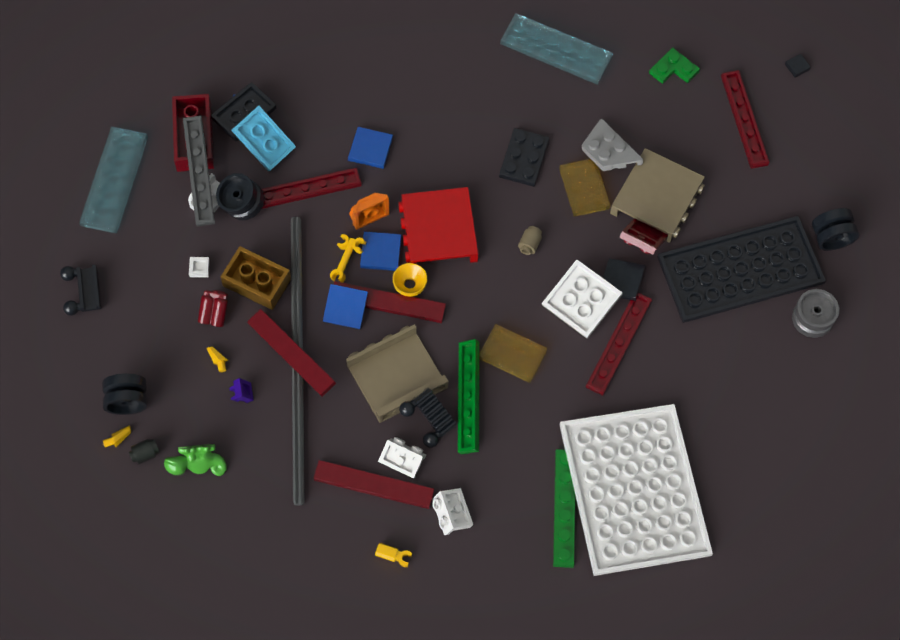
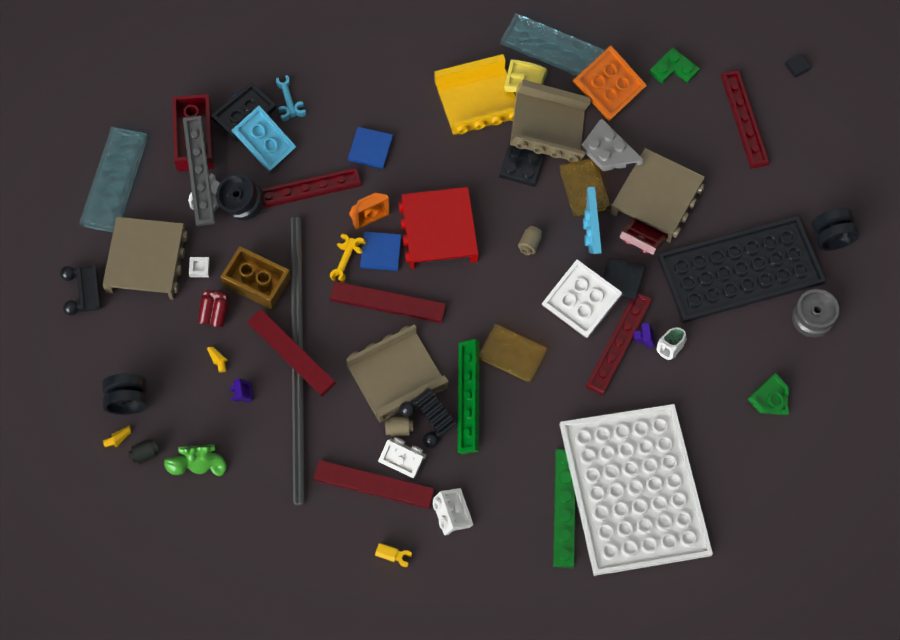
blue tile [323,284,368,330] -> none
yellow piece [393,263,427,297] -> none
none -> dark tan panel [103,217,188,300]
none -> medium azure bar [276,75,306,121]
none -> dark tan brick [385,416,413,437]
none -> yellow panel [434,54,515,135]
none -> light yellow plate [504,60,547,92]
none -> dark tan panel [510,79,591,163]
none -> orange plate [572,45,647,121]
none -> medium azure wing [583,187,601,254]
none -> dark purple tile [634,323,655,348]
none -> white rock [657,327,687,360]
none -> green plate [747,373,789,415]

